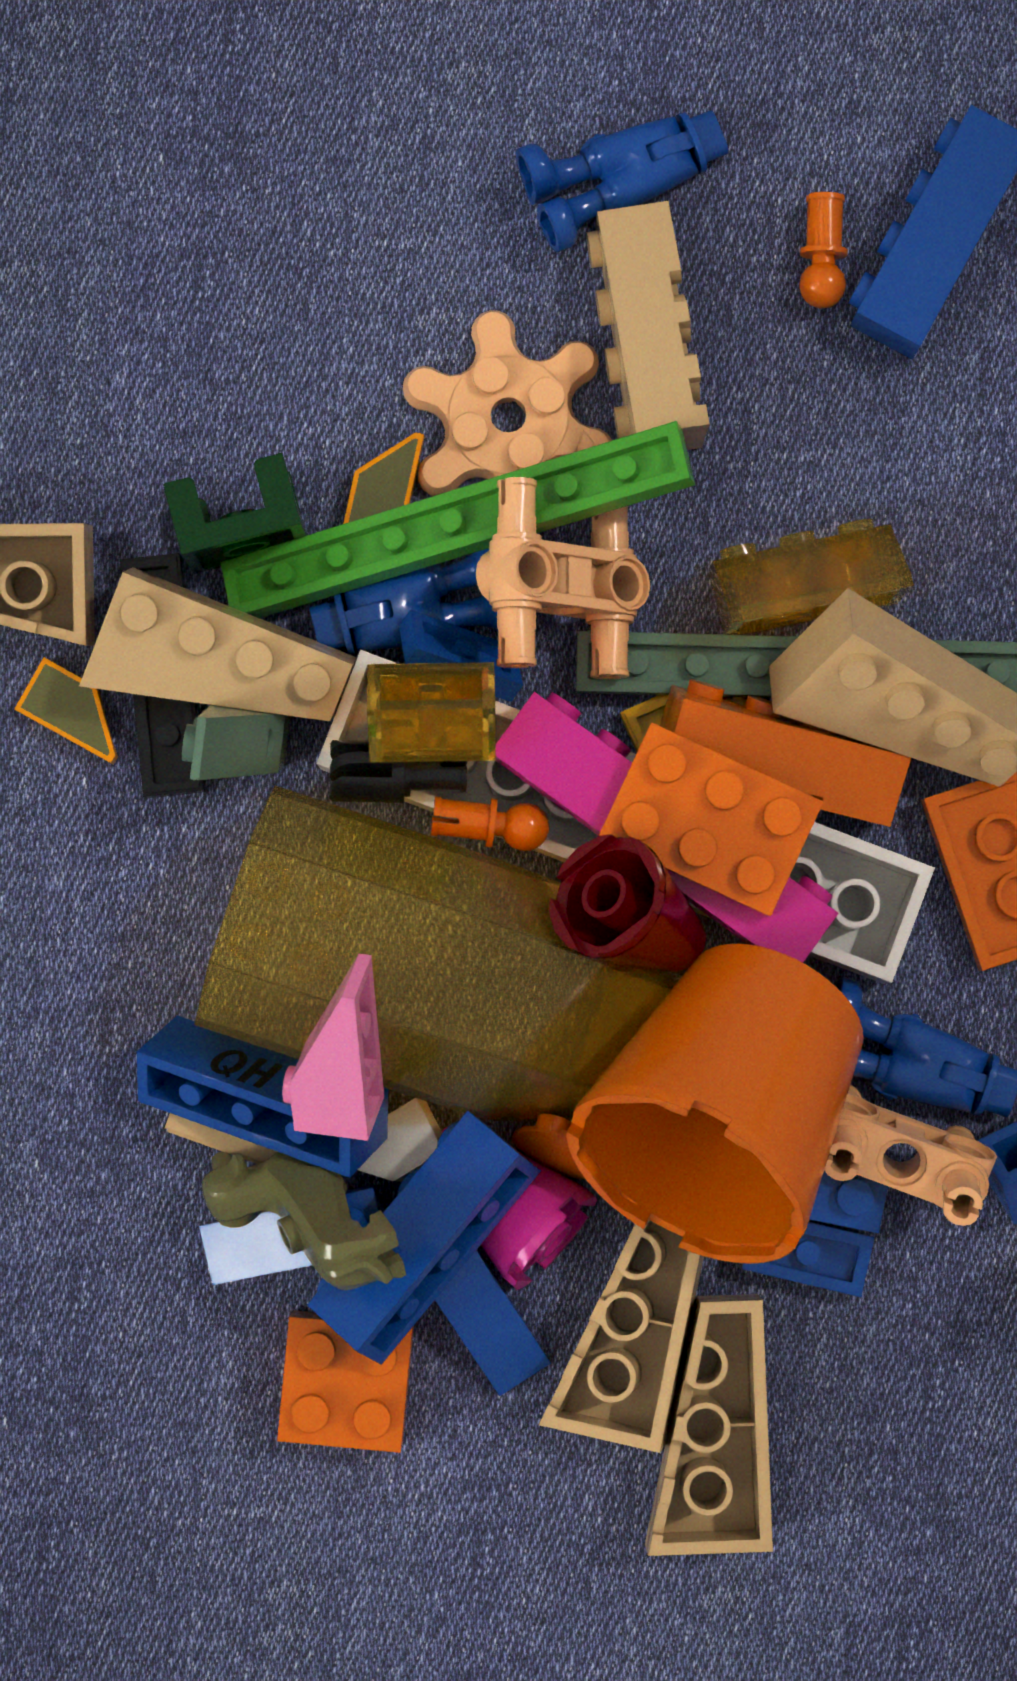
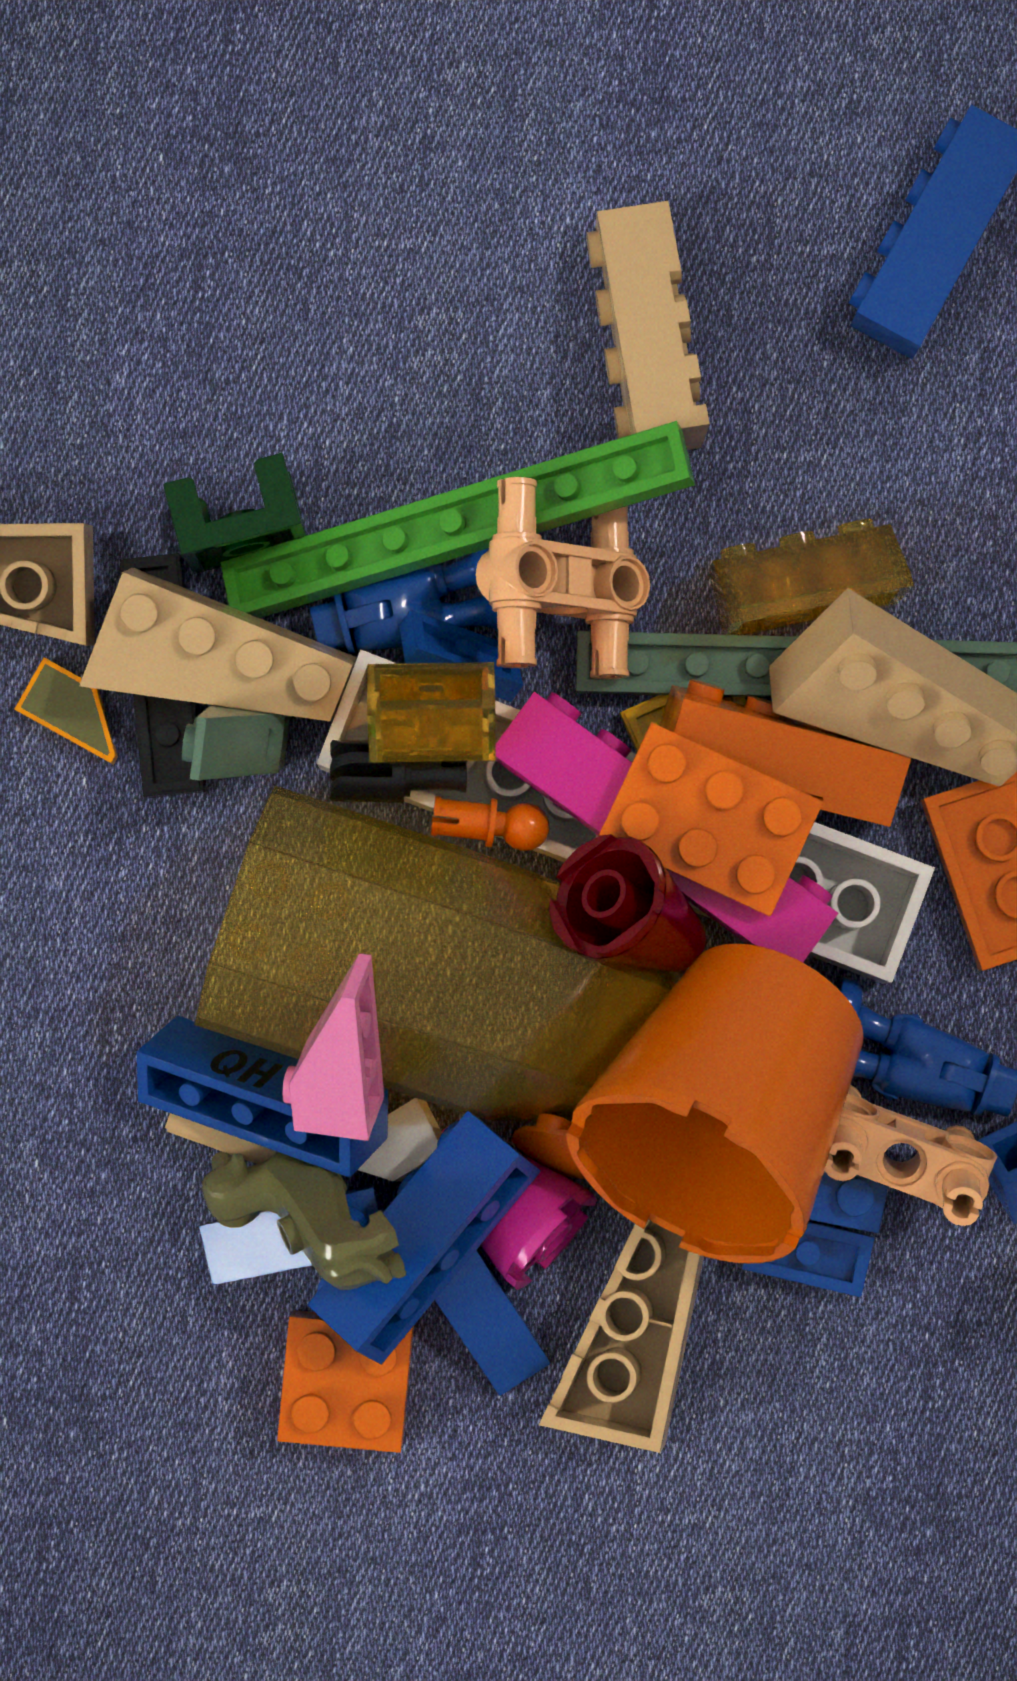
olive tile [343,432,425,524] -> none
light nougat plate [402,310,612,496] -> none
blue piece [516,110,729,252] -> none
tan wedge [645,1294,773,1556] -> none
orange pin [799,192,848,309] -> none

